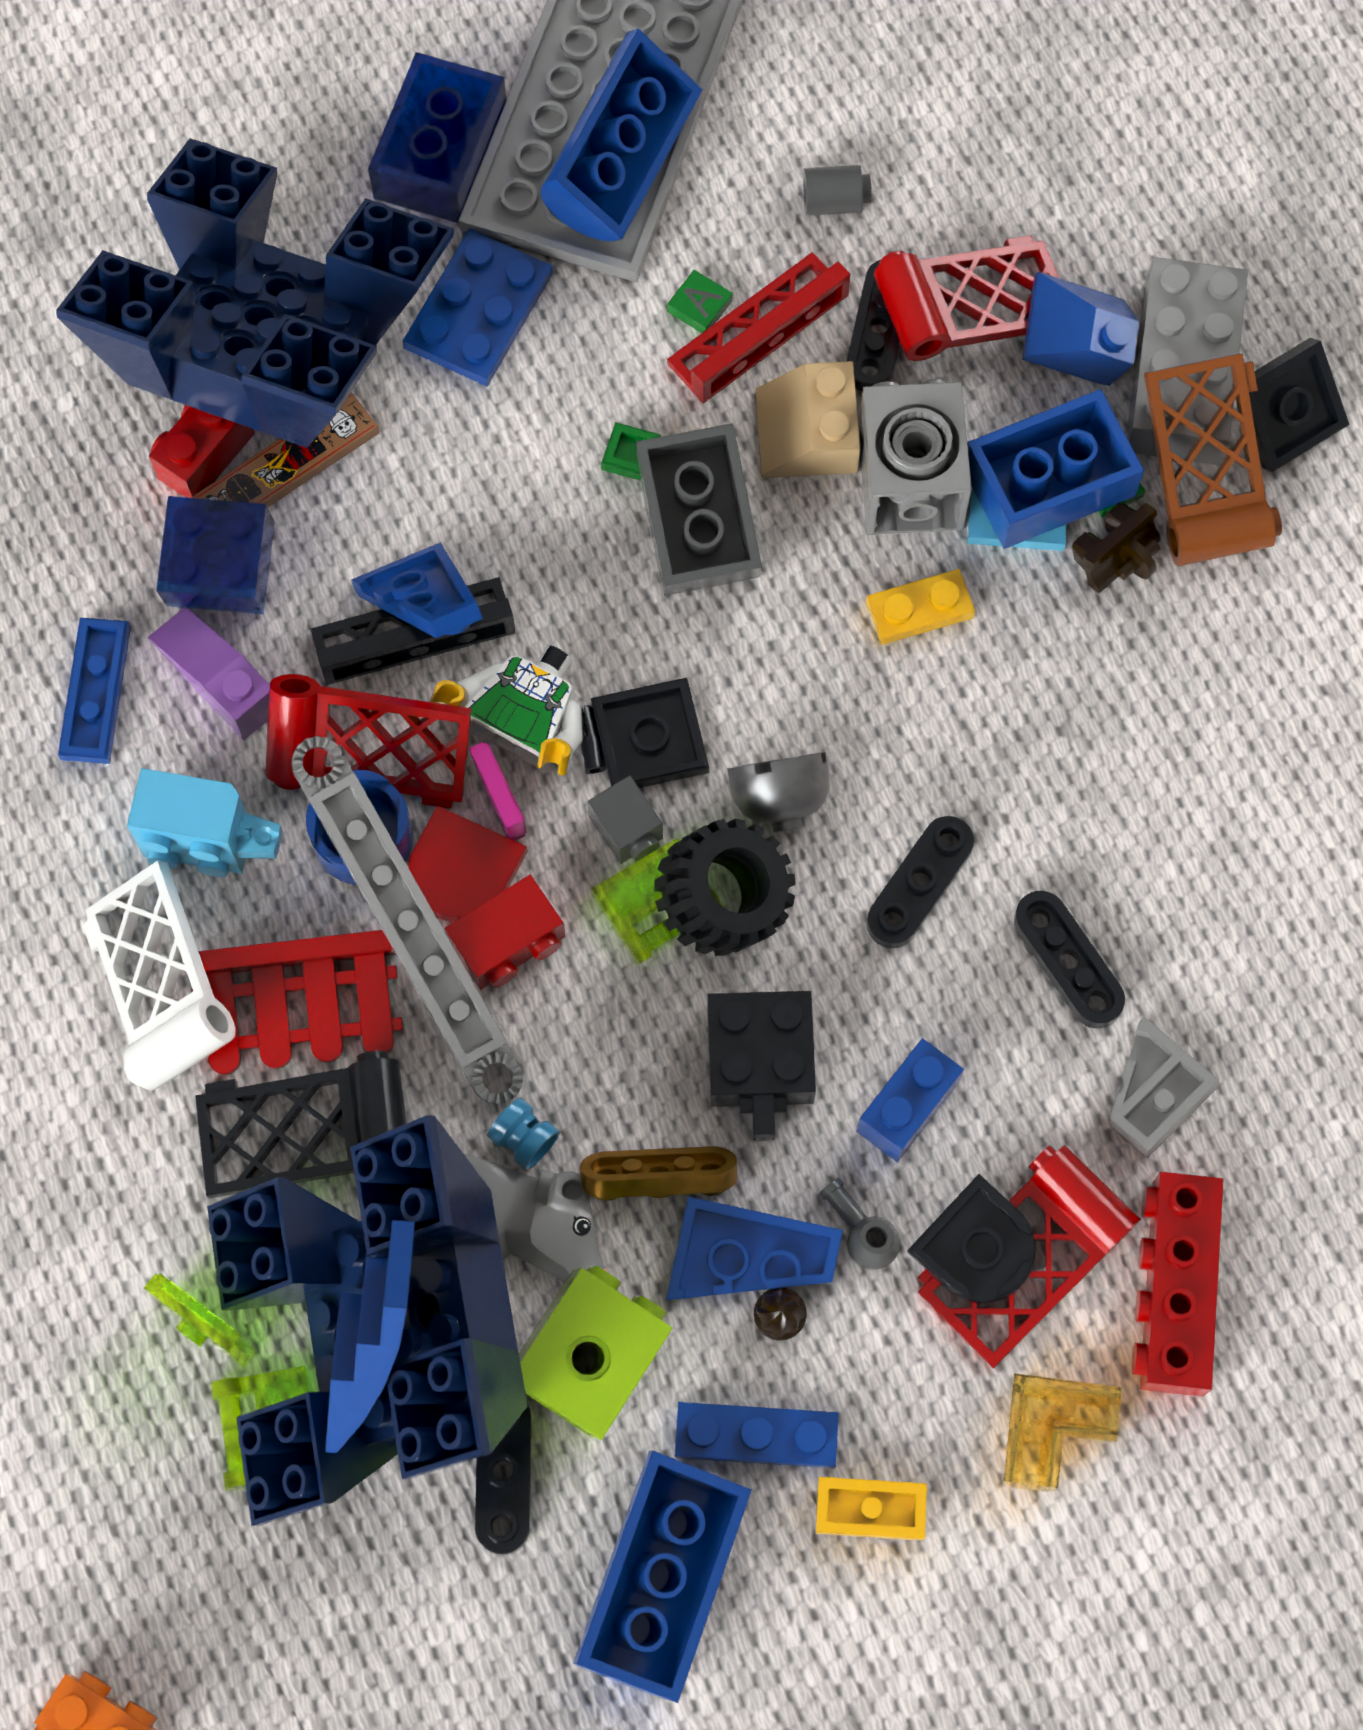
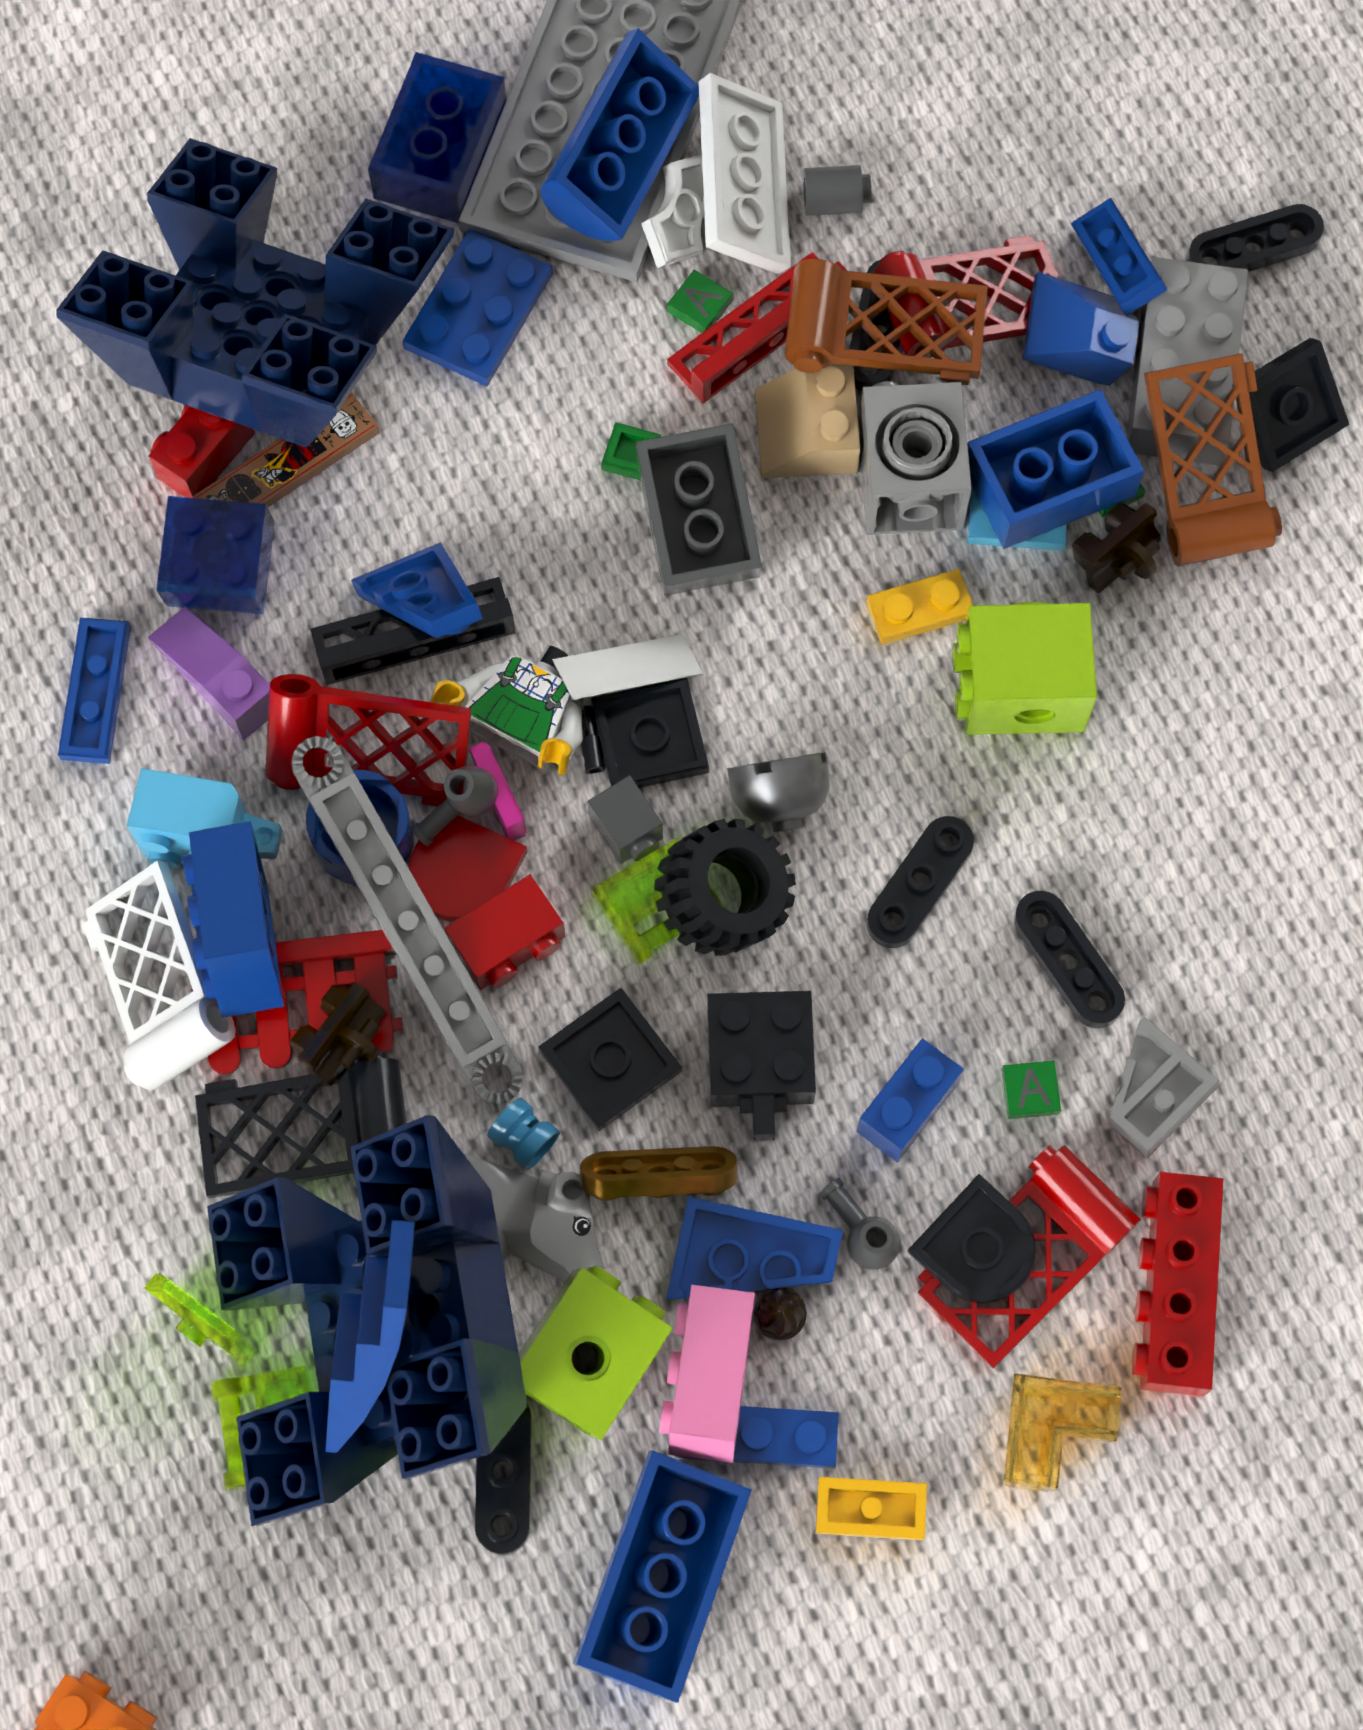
none -> blue brick [182,821,284,1018]
none -> dark brown hips [290,982,386,1086]
none -> dark grey bar [411,766,498,846]
none -> black tile [538,988,682,1131]
none -> white sticker [552,634,703,700]
none -> white tile [641,154,704,268]
none -> bright pink brick [659,1285,755,1463]
none -> white plate [699,73,791,274]
none -> dark orange piece [785,259,988,386]
none -> lime brick [952,602,1097,735]
none -> green tile [1001,1061,1061,1120]
none -> blue tile [1070,198,1168,316]
none -> black plate [1186,204,1324,272]

